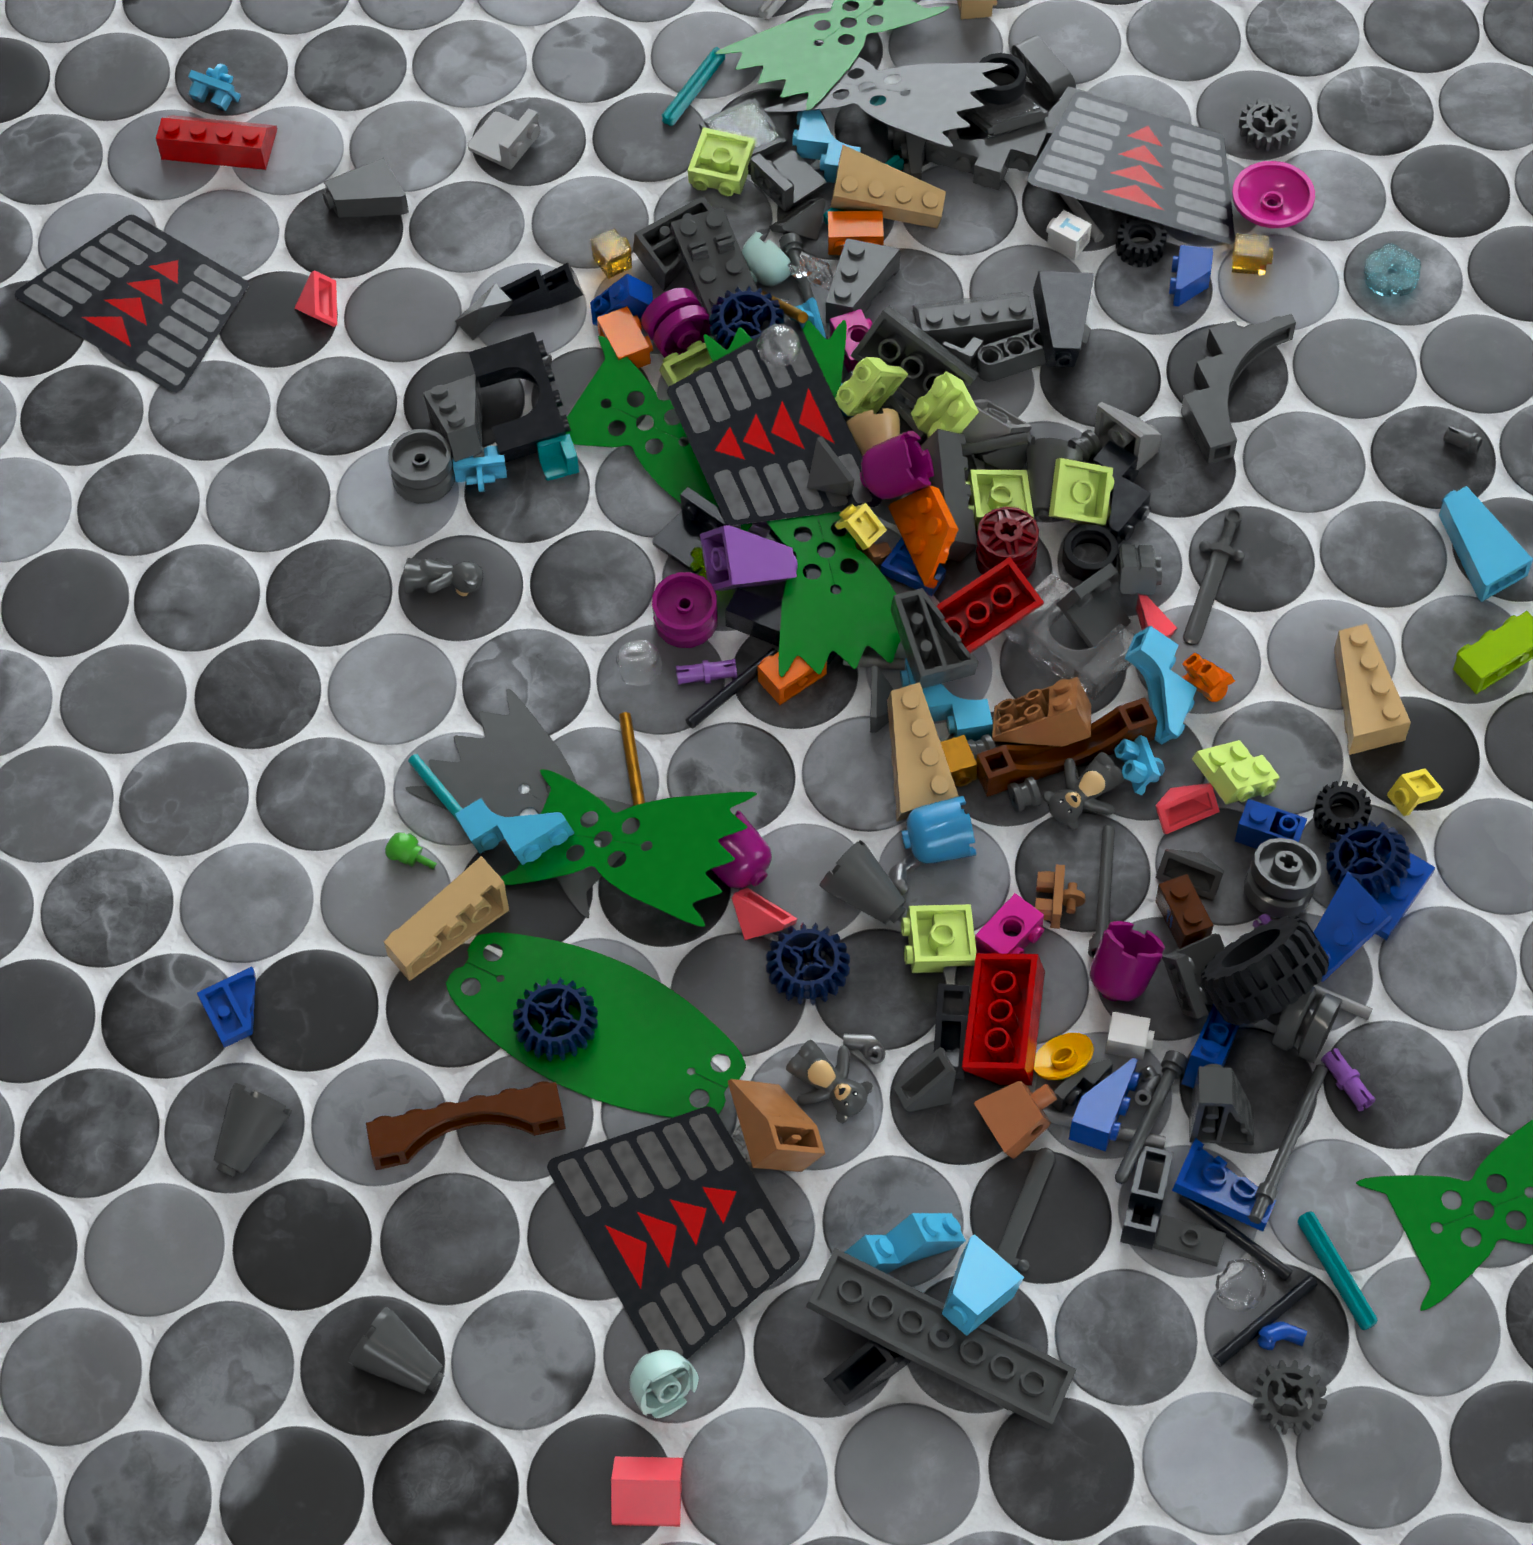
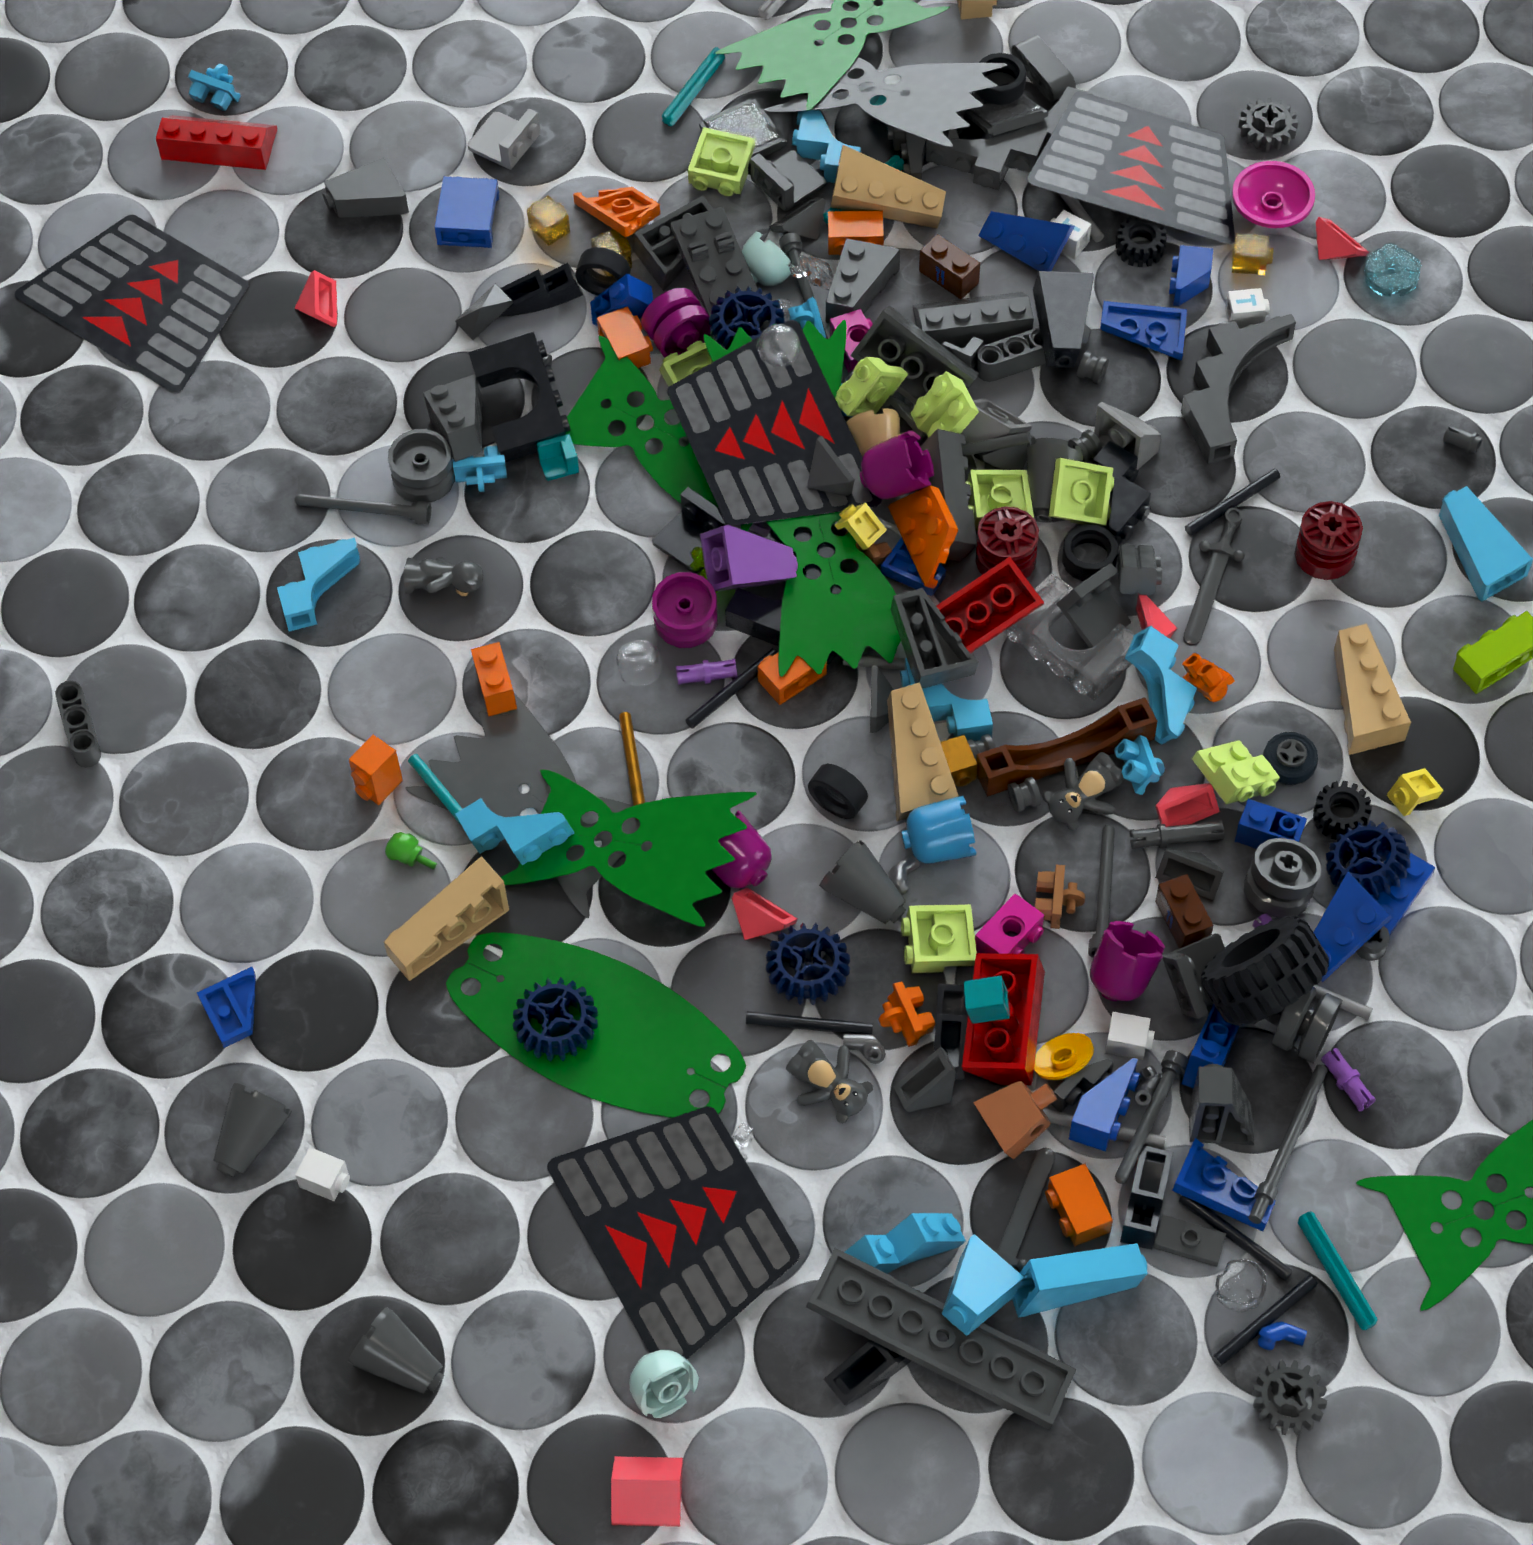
reddish brown arch [366,1081,566,1170] -> none
medium nougat slope [728,1079,825,1172] -> none
pearl gold bar [762,290,808,323] -> none
medium nougat slope [992,677,1092,747] -> none
none -> dark grey beam [55,681,101,768]
none -> medium azure arch [277,538,360,632]
none -> dark grey piece [295,494,432,525]
none -> white brick [295,1147,350,1201]
none -> orange brick [349,734,403,805]
none -> panel [435,176,499,248]
none -> orange brick [471,642,517,717]
none -> clear yellow brick [527,195,570,246]
none -> orange wing [573,187,661,237]
none -> black tyre [575,247,631,296]
none -> black bar [746,1011,873,1035]
none -> black tyre [808,763,868,819]
none -> orange hips [879,981,935,1047]
none -> reddish brown brick [919,234,980,299]
none -> teal panel [964,976,1010,1024]
none -> blue wing [978,211,1075,271]
none -> medium azure slope [1012,1243,1148,1318]
none -> orange brick [1045,1164,1113,1246]
none -> dark grey wheel [1077,351,1109,385]
none -> blue wing [1100,301,1187,361]
none -> dark grey pin [1130,820,1225,849]
none -> black bar [1185,468,1280,536]
none -> white brick [1225,288,1270,329]
none -> black wheel [1263,732,1318,785]
none -> dark red wheel [1294,501,1363,580]
none -> coral slope [1316,217,1369,260]
none -> dark grey wheel [1356,926,1390,961]

